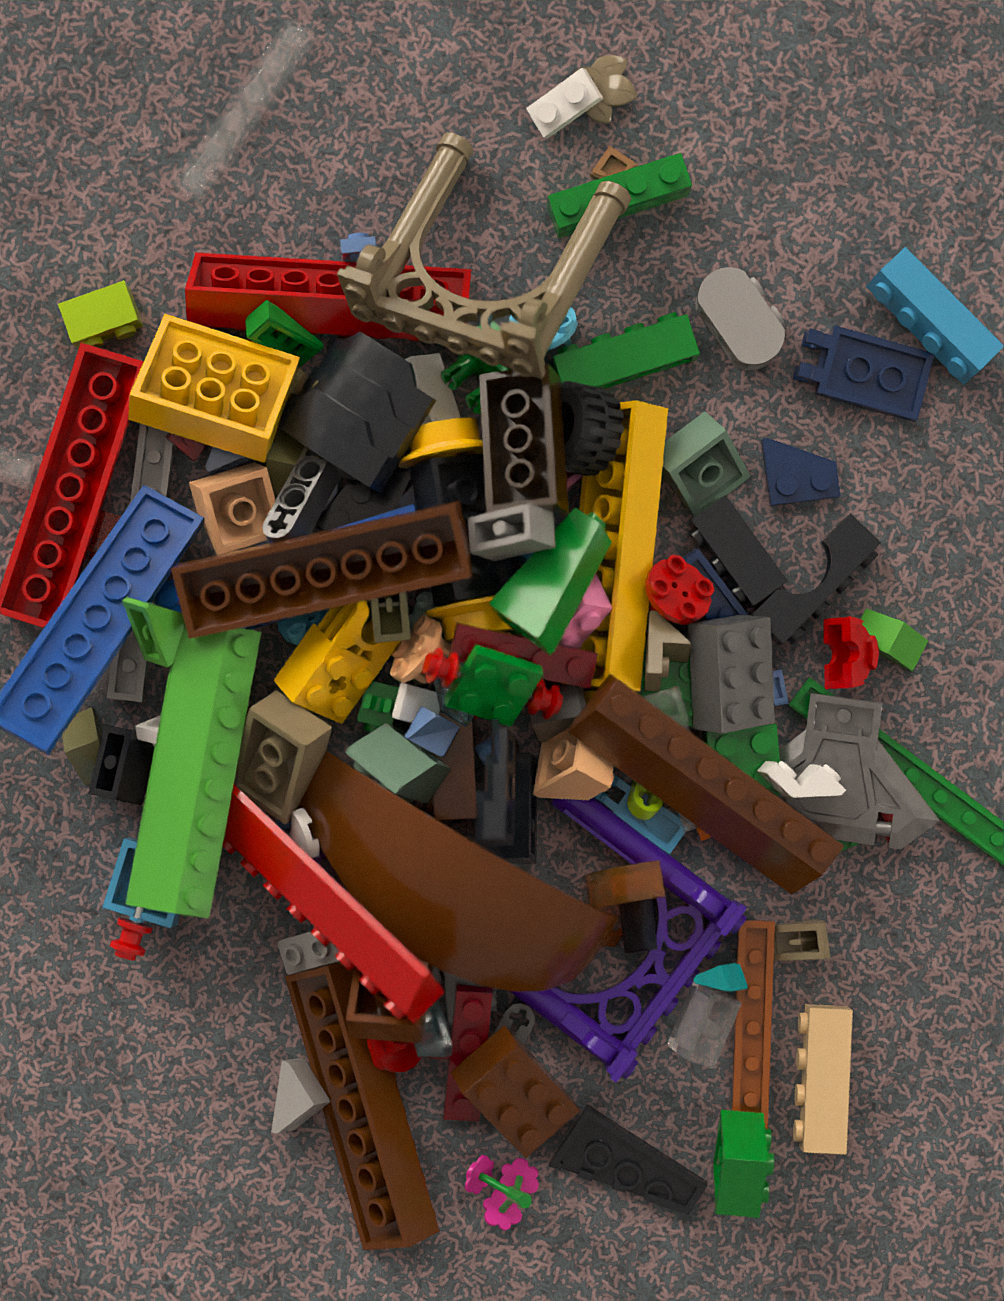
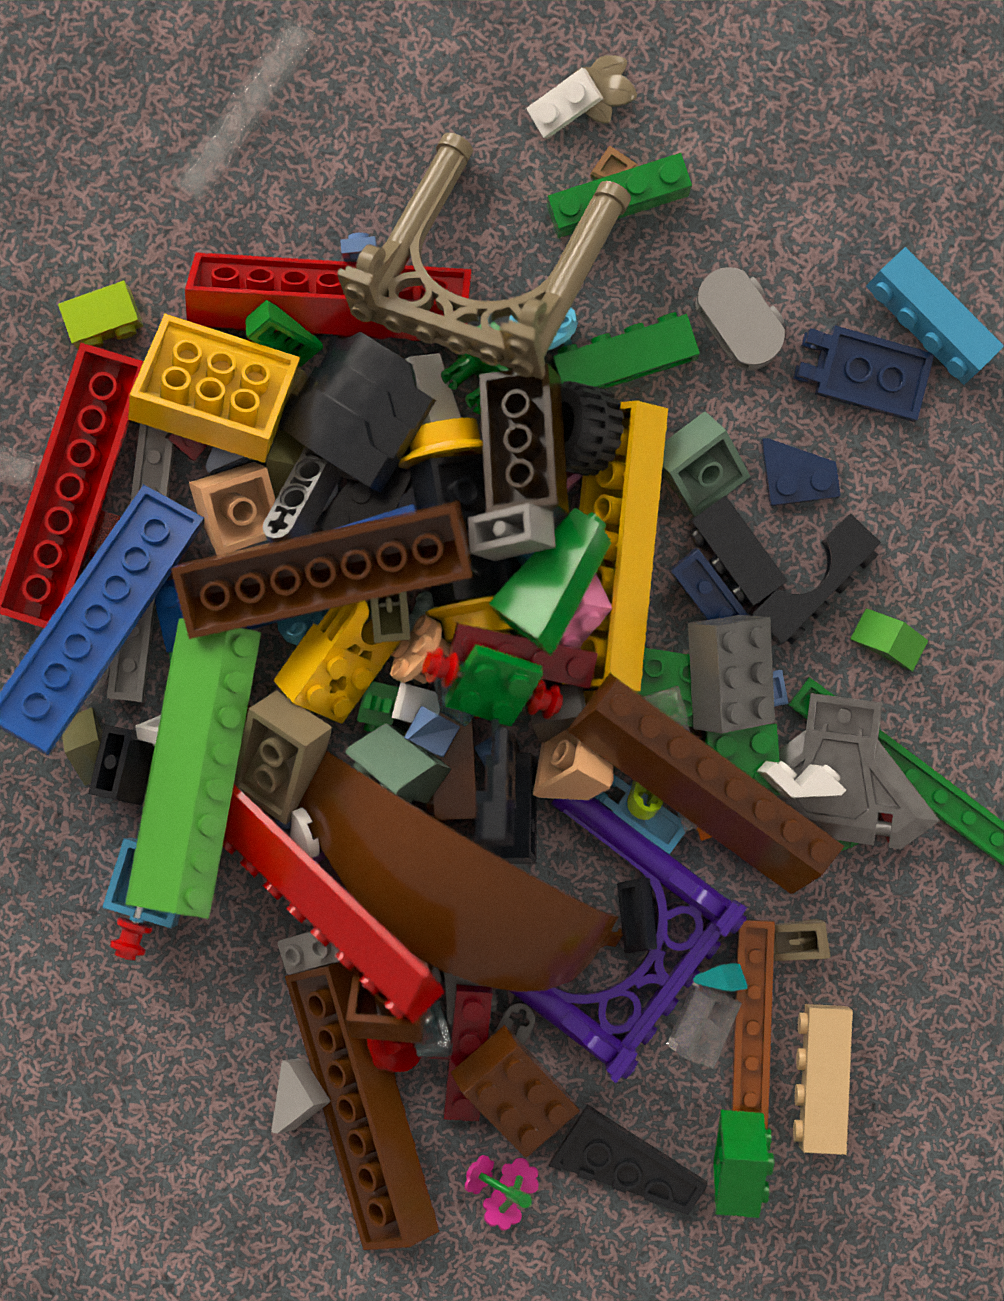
bright green slope [122,597,185,667] -> none
clear orange brick [585,860,665,909] -> none
red plate [645,555,714,625] -> none
dark tan slope [645,611,691,691] -> none
red cylinder [823,616,879,689] -> none

